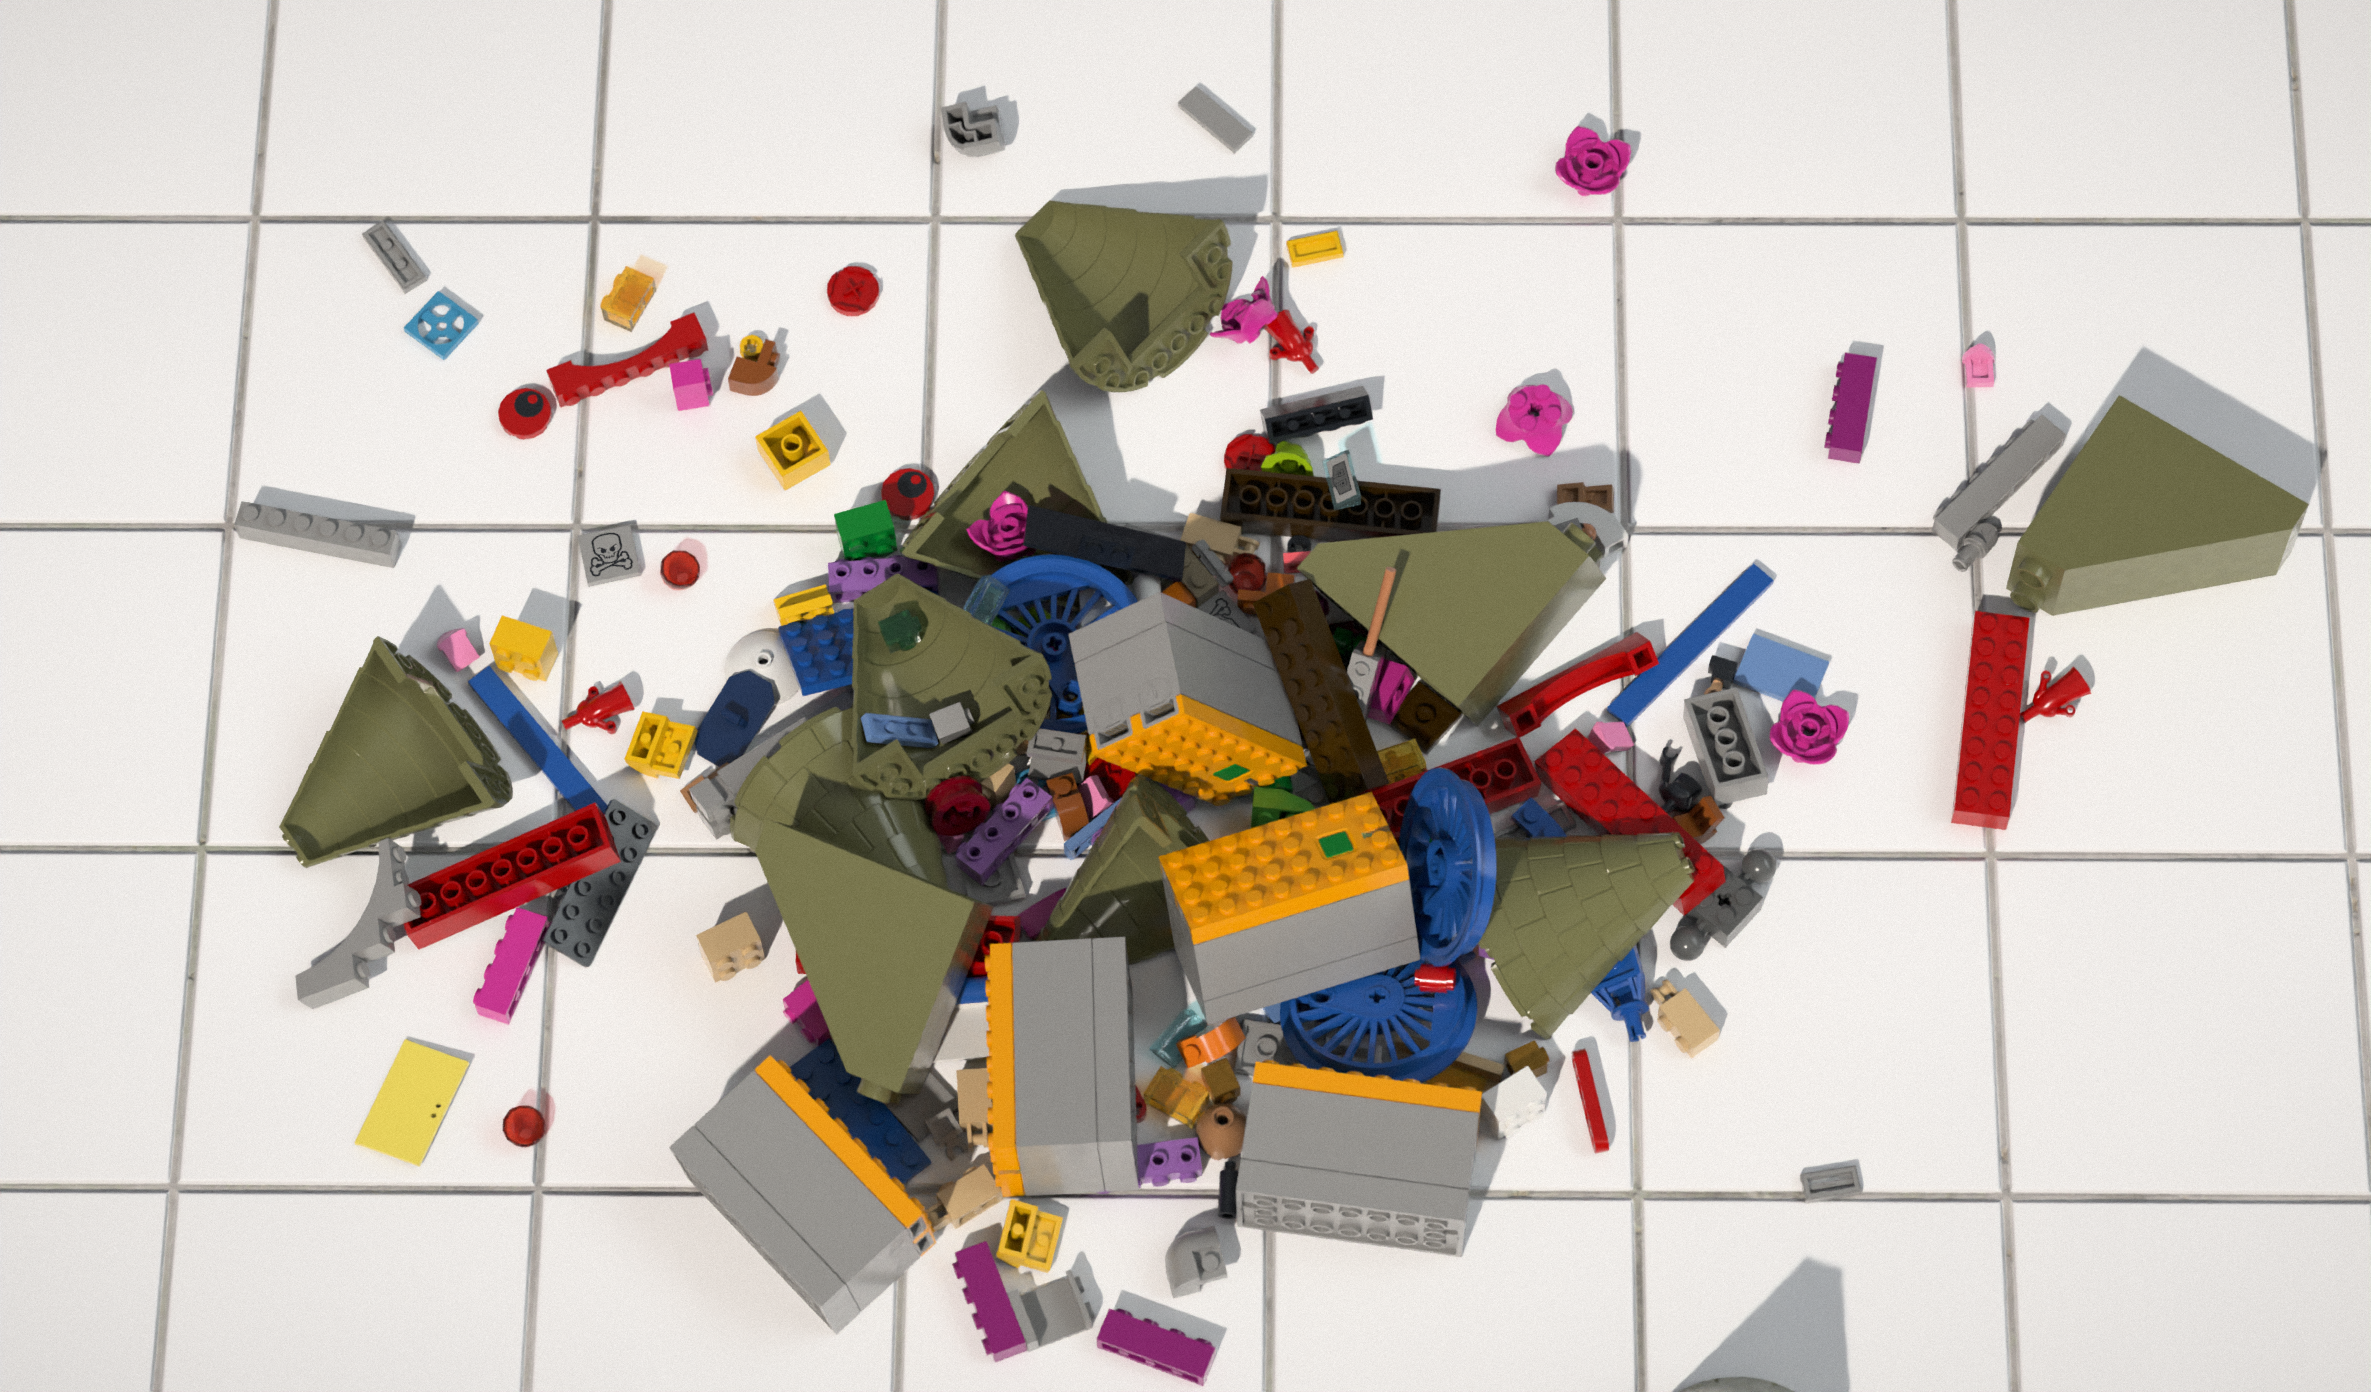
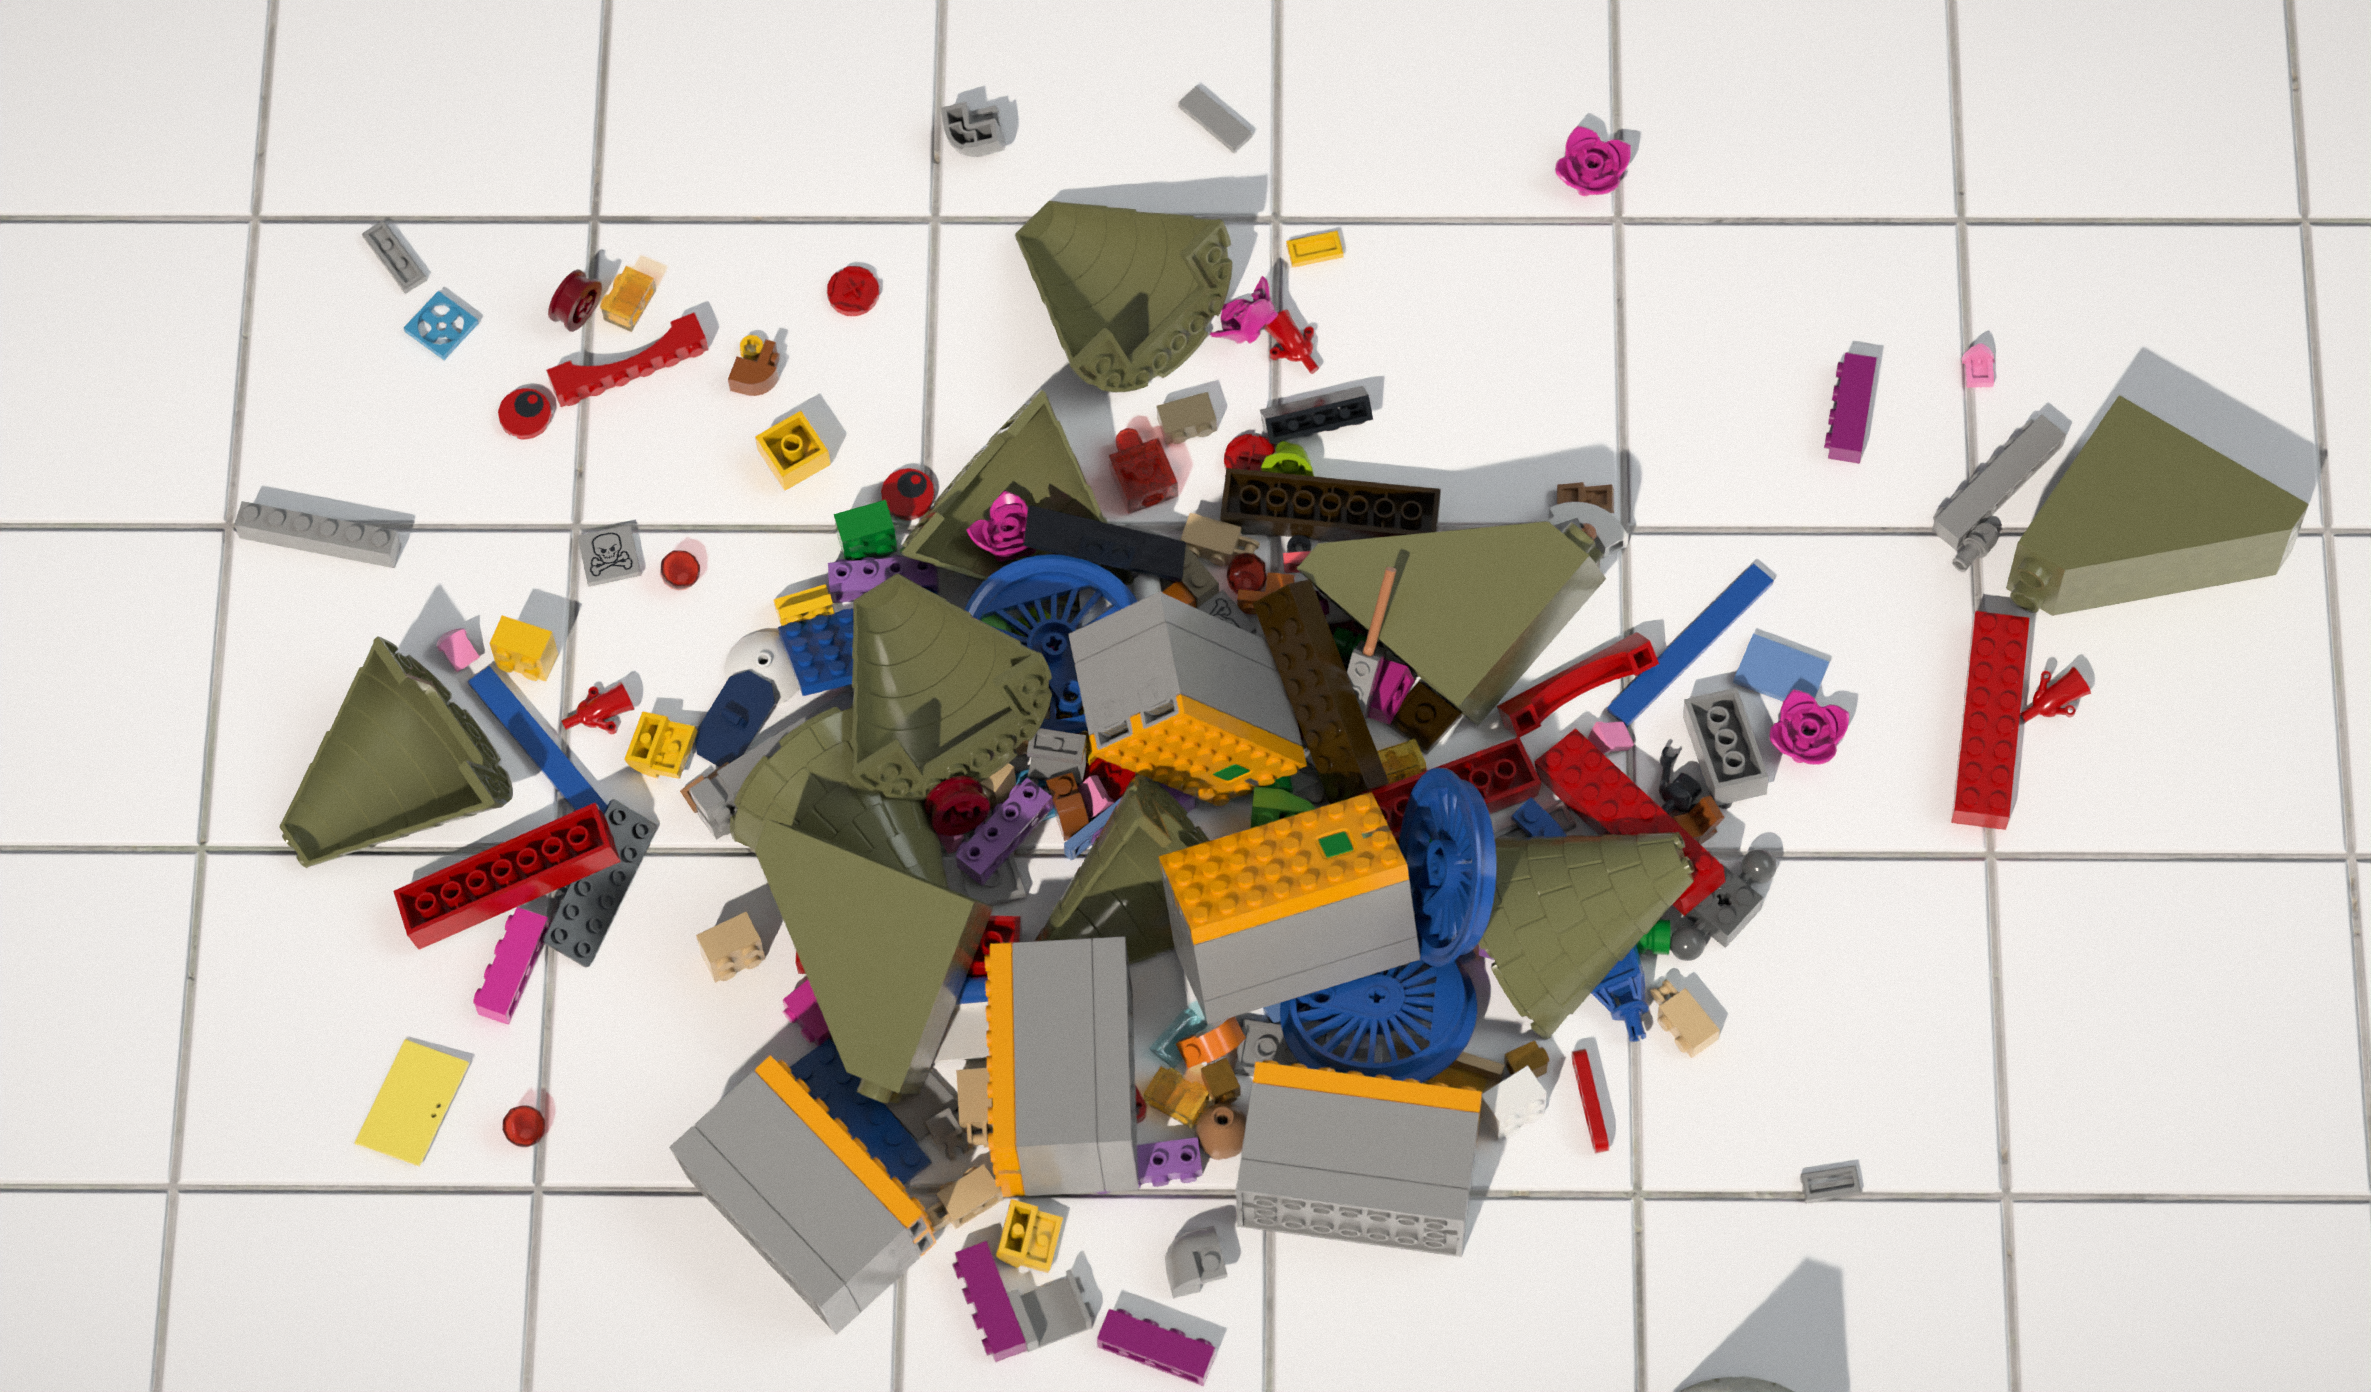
light grey arch [295,838,421,1009] -> none
dark pink brick [669,359,713,411] -> none
medium blue tile [861,713,938,748] -> none
clear green brick [878,609,923,654] -> none
light grey brick [929,702,975,744] -> none
clear light blue slope [963,574,1010,626] -> none
dark pink slope [1017,887,1067,940] -> none
light grey axle [1192,539,1234,588] -> none
black cylinder [1217,1161,1239,1219] -> none
slope [1322,450,1361,510] -> none
red brick [1414,963,1456,993] -> none
dark pink brick [1496,384,1573,457] -> none
black piece [1704,655,1738,695] -> none
none -> dark red wheel [548,269,602,332]
none -> clear red brick [1108,428,1178,514]
none -> dark tan brick [1156,392,1217,445]
none -> green wheel [1636,919,1671,955]

